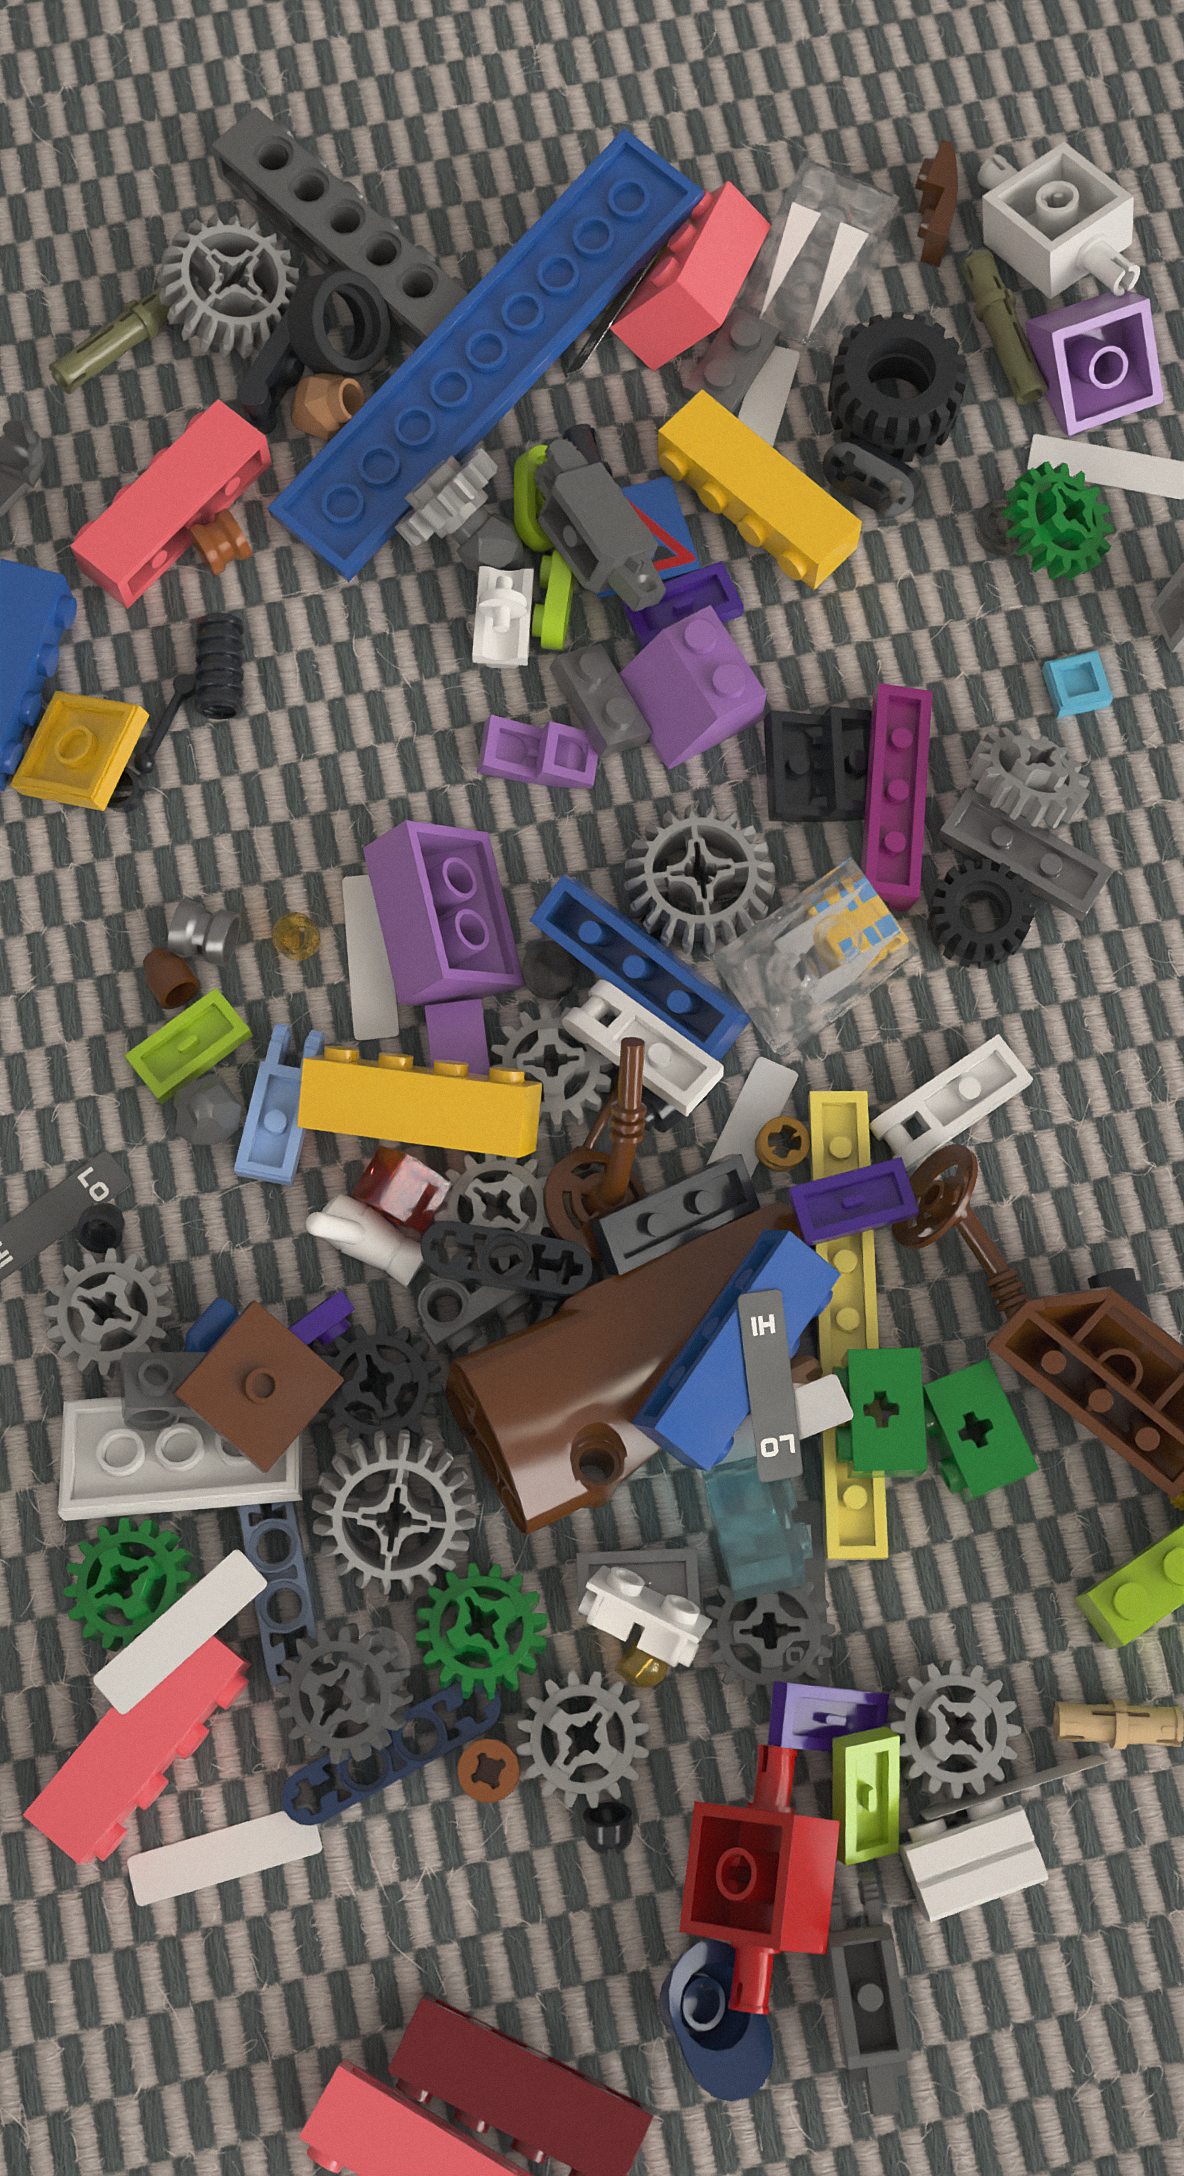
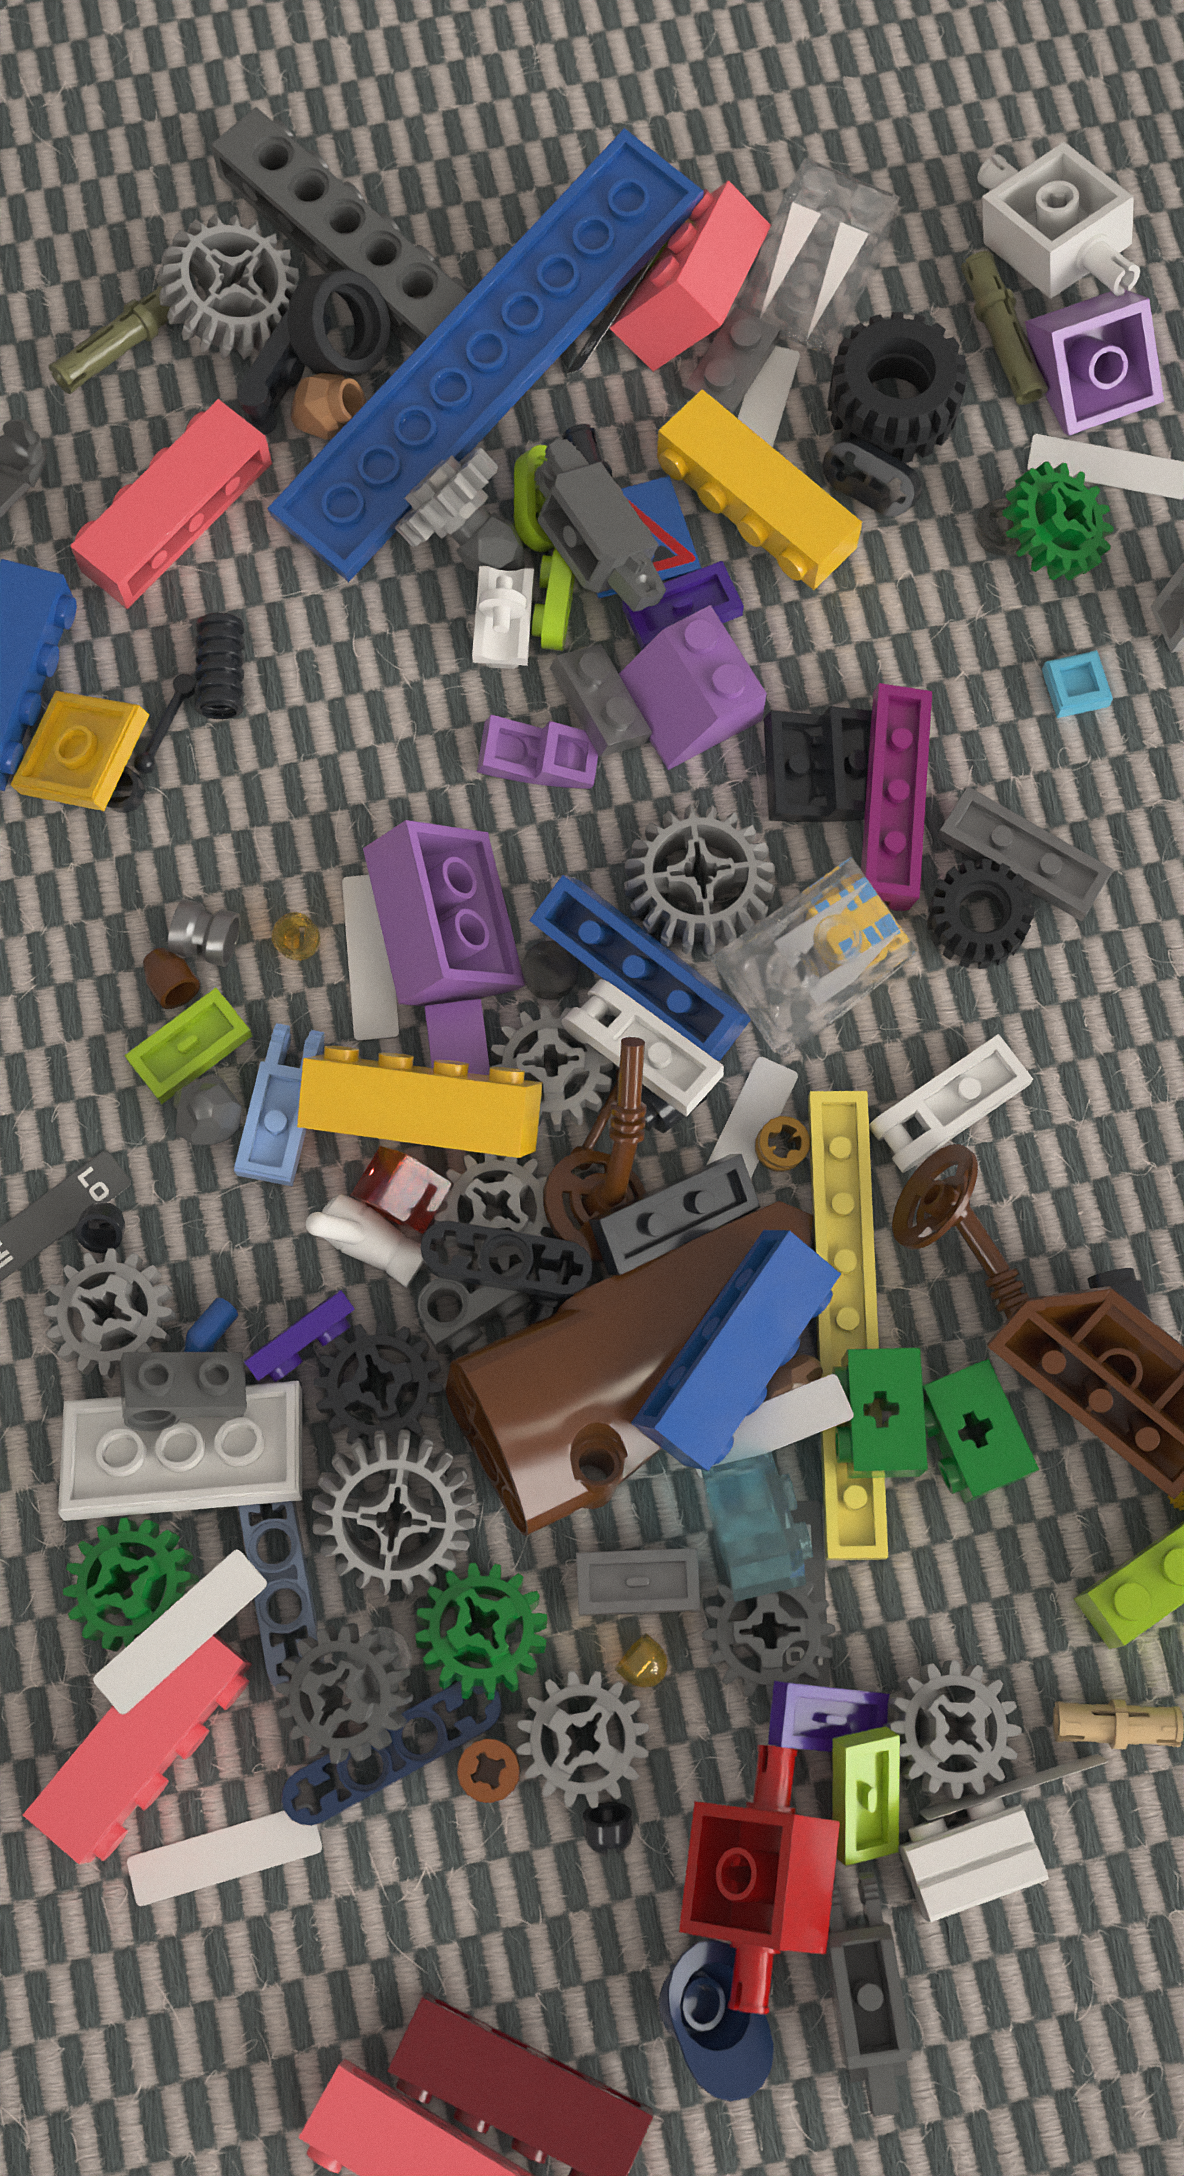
reddish brown plate [172,1300,345,1473] -> none
dark orange wheel [187,508,252,577] -> none
white hinge [578,1565,712,1667] -> none
sticker [738,1289,803,1482] -> none
dark purple plate [787,1157,919,1246] -> none
reddish brown slope [915,140,958,267] -> none
light grey gear [968,728,1090,828] -> none

